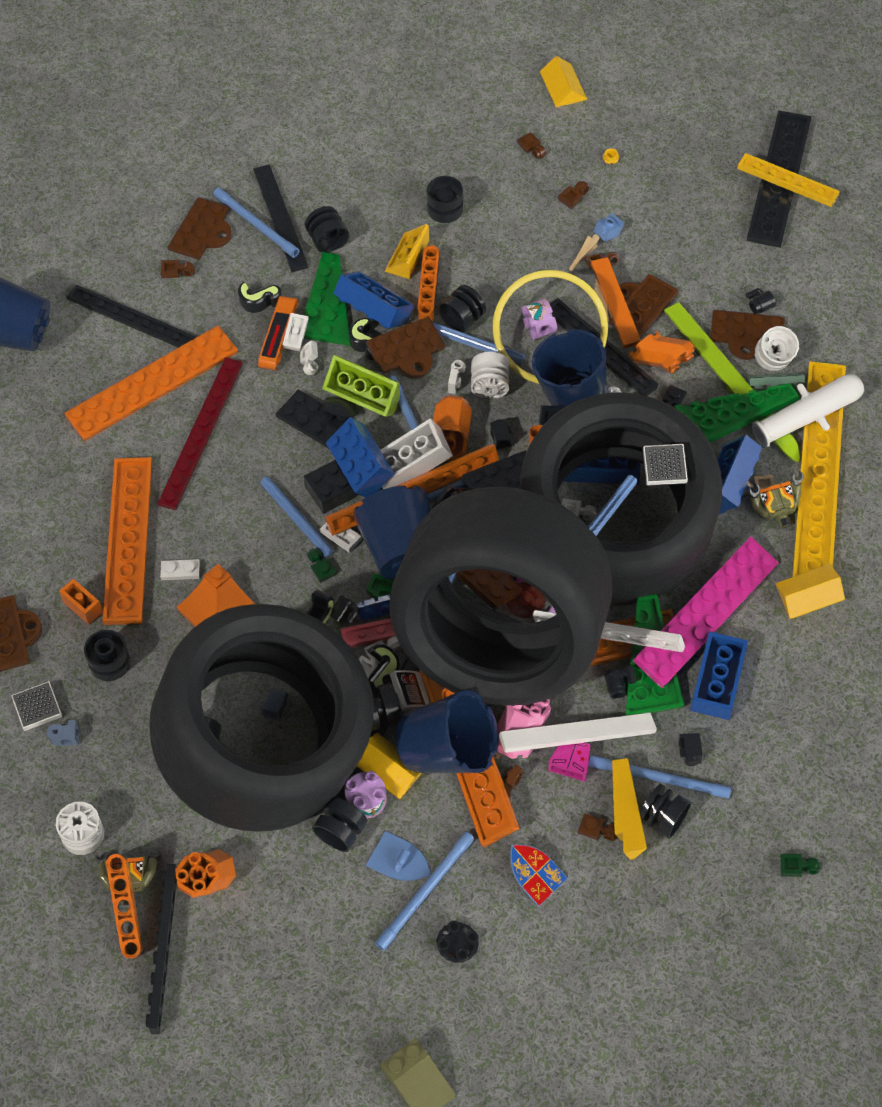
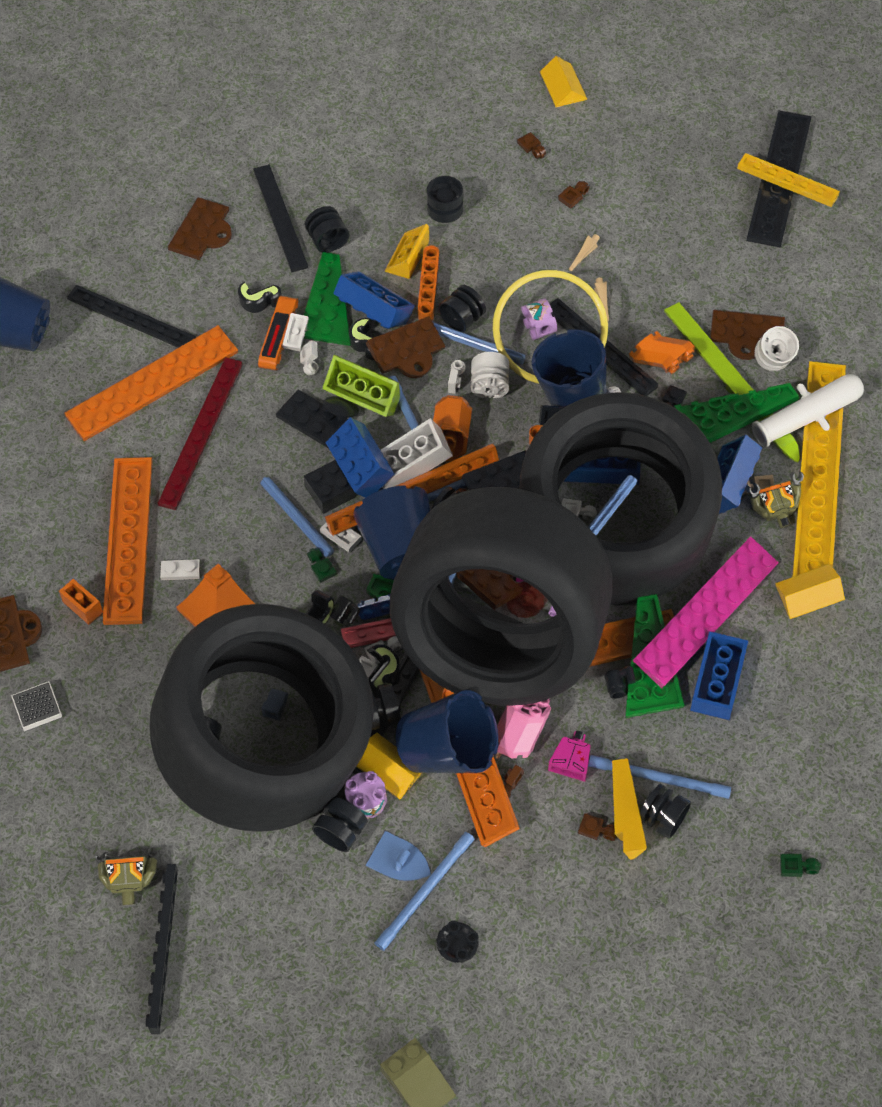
sand blue leg [47,720,79,746] -> none
white wheel [55,802,105,855] -> none
black wheel [84,630,130,681] -> none
orange beam [106,854,143,958] -> none
reddish brown plate [160,260,195,278] -> none
orange brick [175,849,236,898] -> none
medium blue piece [213,187,299,258] -> none
slope [390,670,430,711] -> none
black brick [490,419,514,450] -> none
white tile [499,713,657,753] -> none
shield [510,844,568,906] -> none
white tile [532,610,685,652] -> none
reddish brown plate [585,252,620,269] -> none
orange tile [591,257,641,348] -> none
medium blue brick [593,213,624,242] -> none
yellow plate [603,148,619,164] -> none
reddish brown plate [609,274,679,339] -> none
tile [643,444,687,485] -> none
black brick [678,733,703,766] -> none
black piece [746,288,776,314] -> none
sand green plate [747,372,805,388] -> none

